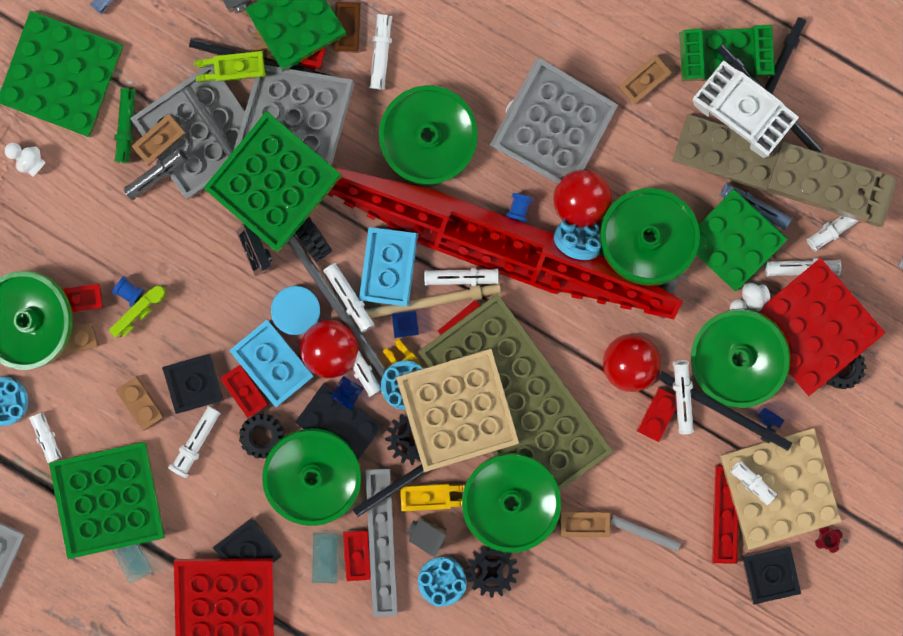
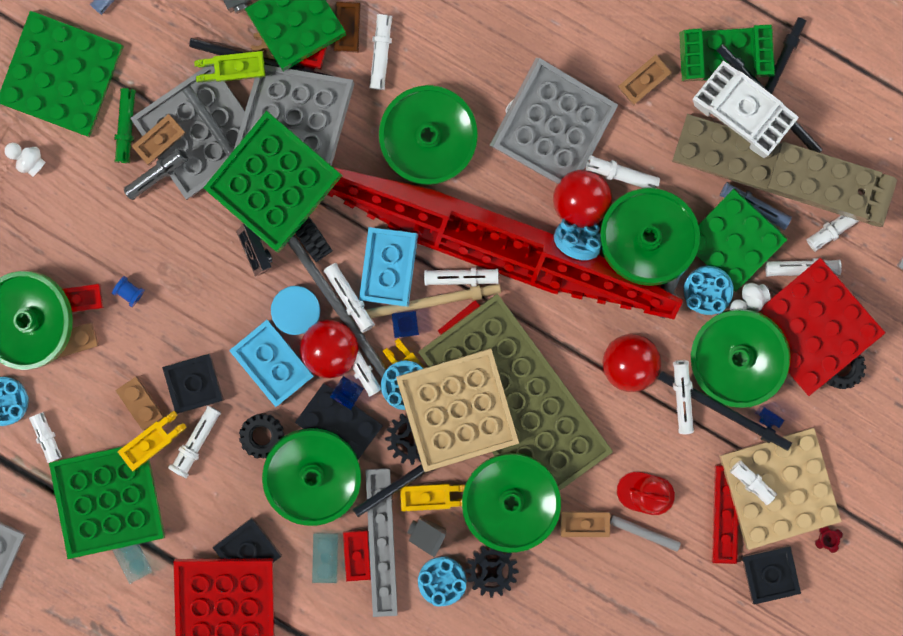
lime hinge [109,285,167,338] -> none
red plate [220,365,269,418] -> none
blue bush [506,193,533,222] -> none
red plate [636,388,677,442] -> none
none -> yellow hinge [118,411,187,472]
none -> white pin [586,155,660,189]
none -> red piece [617,472,675,515]
none -> medium azure tile [684,266,734,315]

